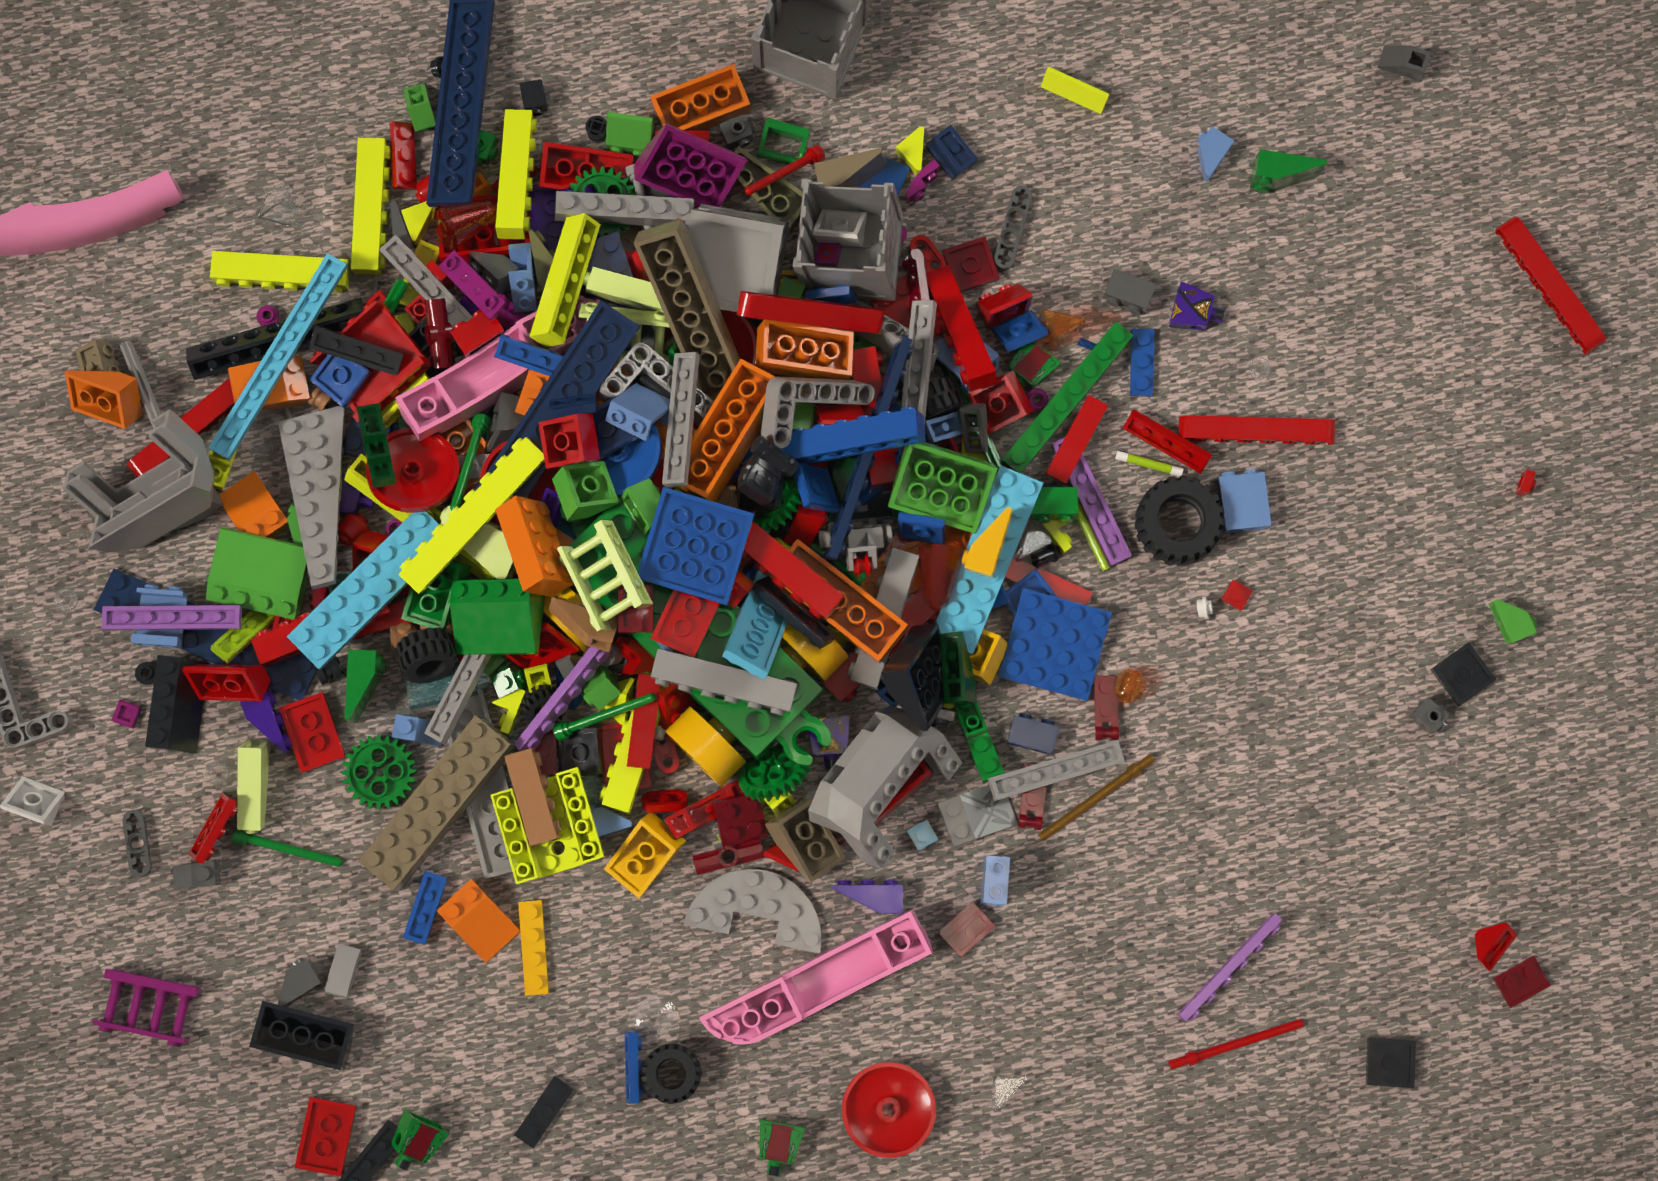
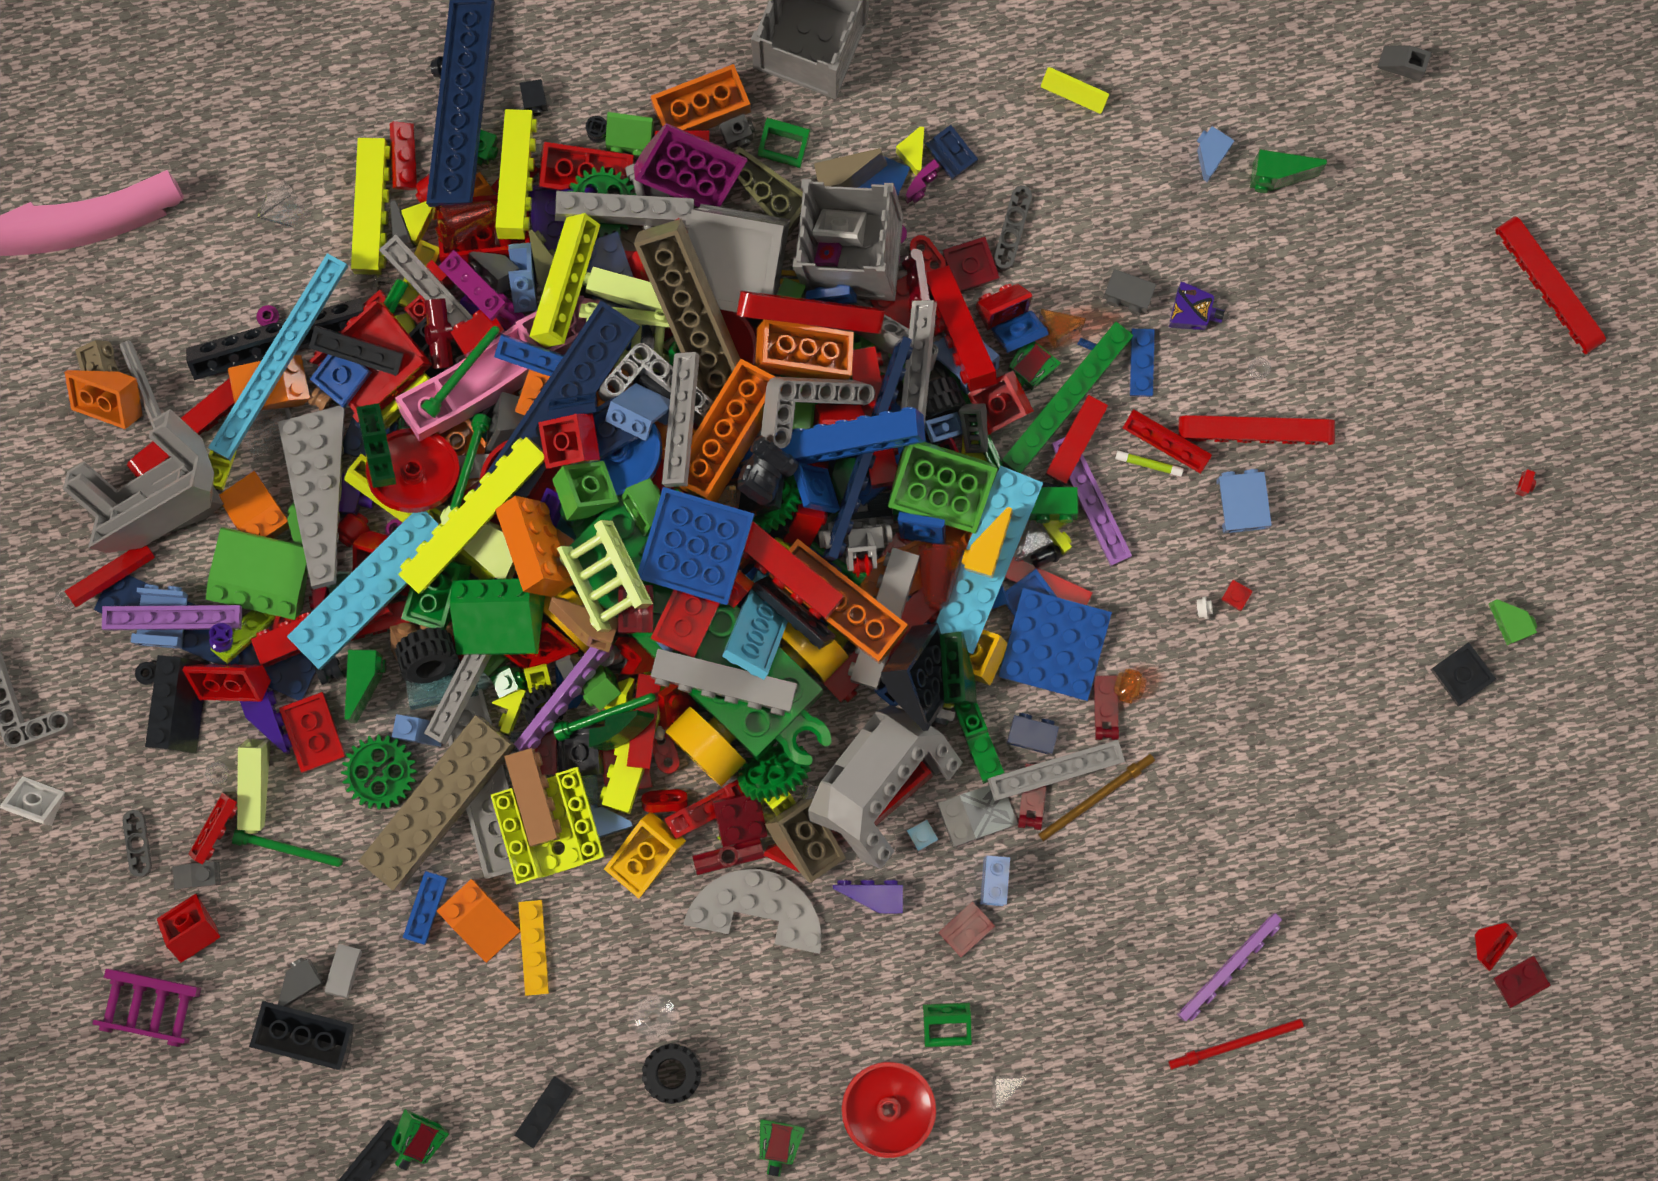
magenta tile [111,699,142,729] -> none
neon yellow brick [210,251,351,294] -> none
red plate [295,1097,357,1177] -> none
bright green slope [403,83,436,132] -> none
blue plate [624,1032,643,1104] -> none
bright pink slope [699,909,933,1044] -> none
red piece [745,145,825,195] -> none
torso [808,715,849,770] -> none
magenta plate [1026,388,1048,411] -> none
lime bar [1070,486,1111,572] -> none
black tyre [1134,475,1225,566] -> none
black plate [1365,1037,1416,1088] -> none
dark grey brick [1409,697,1449,734] -> none
none -> red tile [64,545,155,607]
none -> red slope [157,893,220,963]
none -> dark purple wheel [209,623,233,652]
none -> green piece [420,326,500,418]
none -> dark green slope [589,710,654,751]
none -> green tile [923,1003,972,1047]

